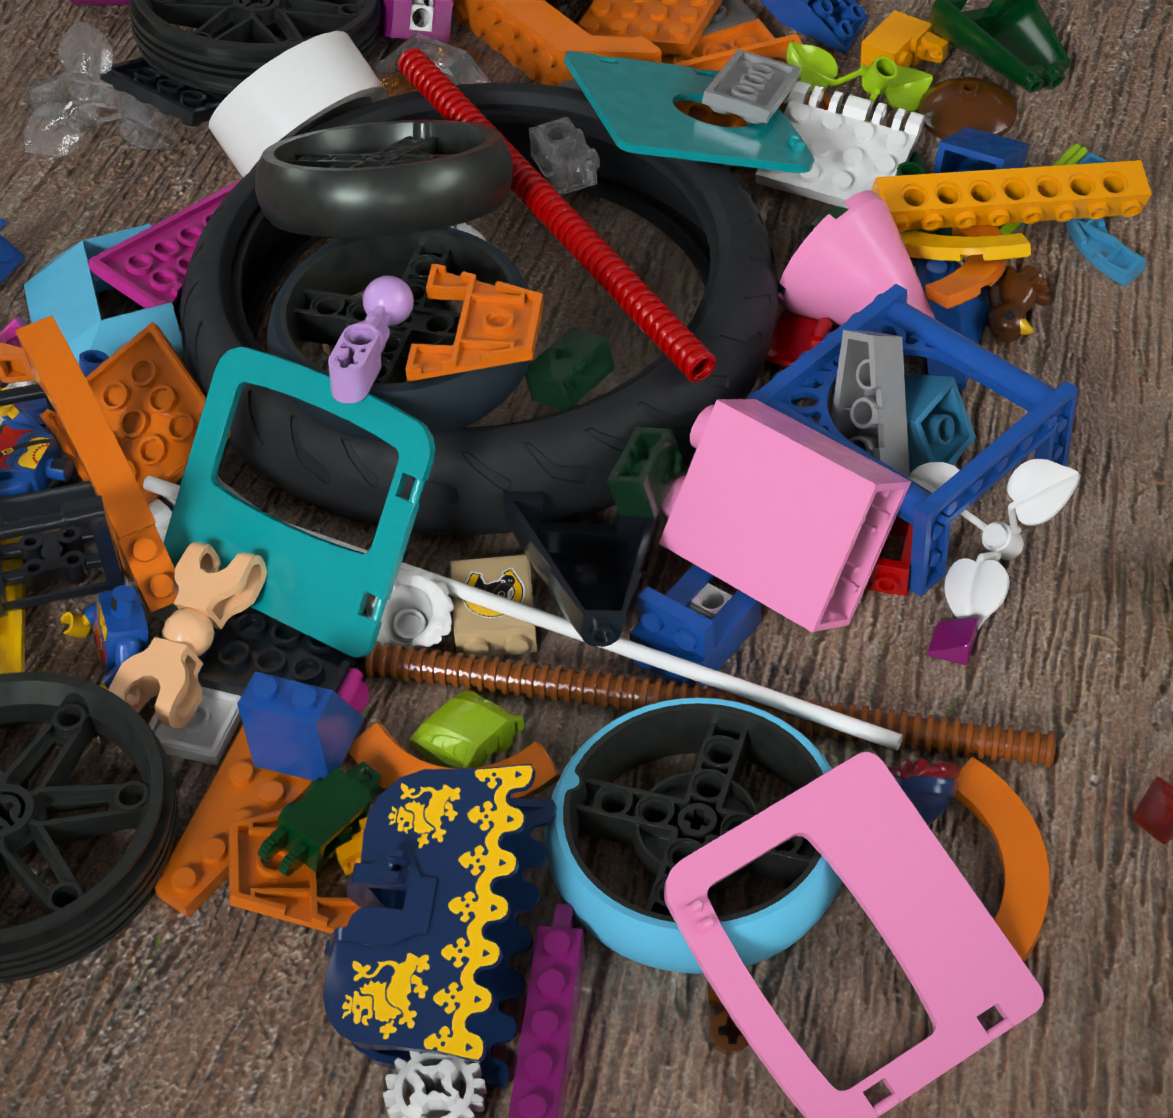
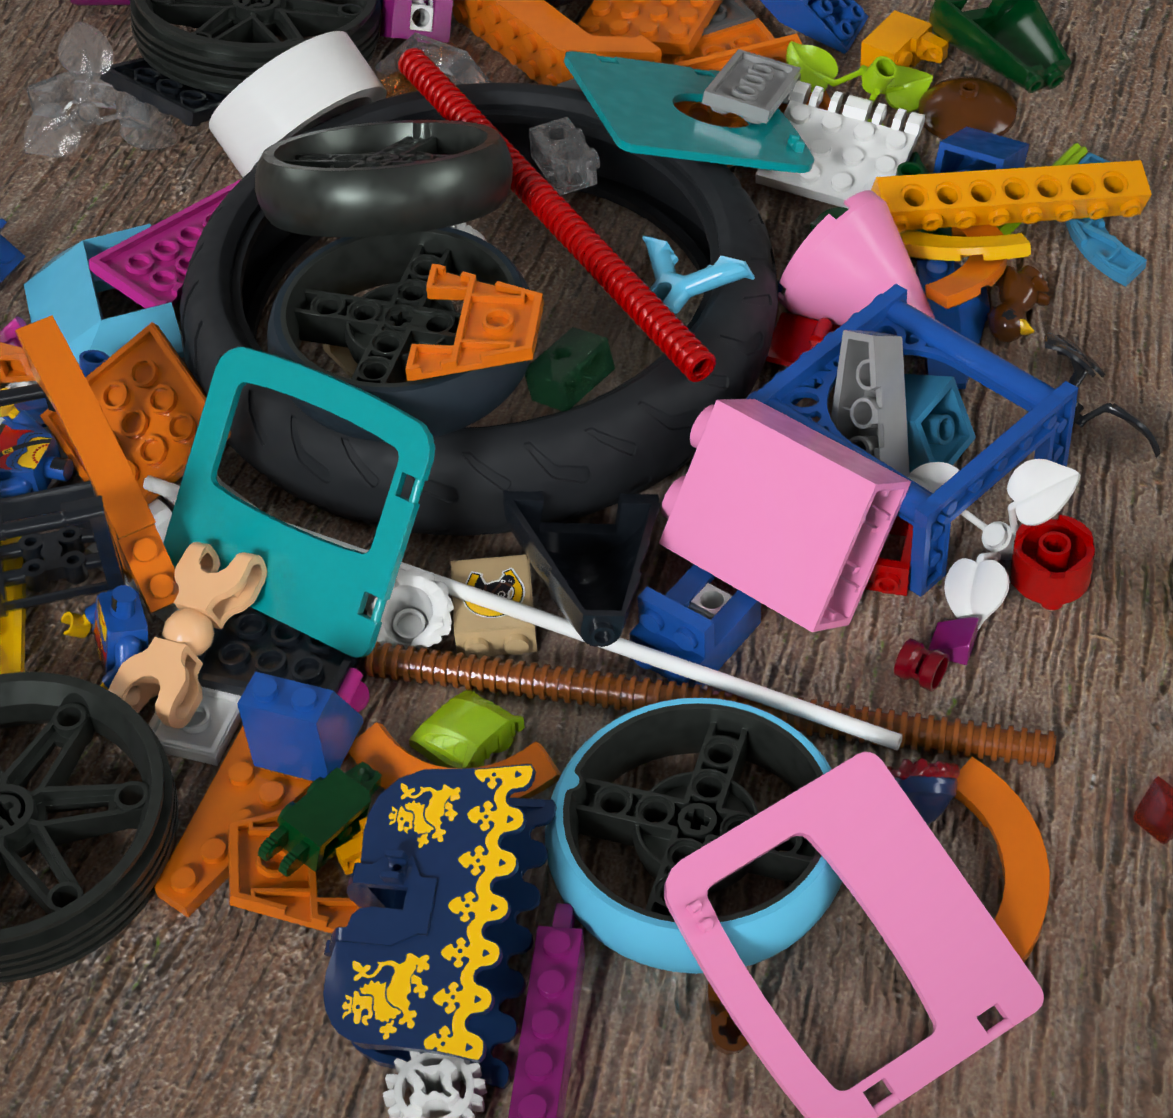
lavender beam [328,275,414,404] -> none
clear green brick [607,426,683,518] -> none
none -> medium azure piece [642,236,755,315]
none -> dark red wheel [894,638,950,692]
none -> red brick [1010,515,1095,610]
none -> black plant [1044,332,1160,458]

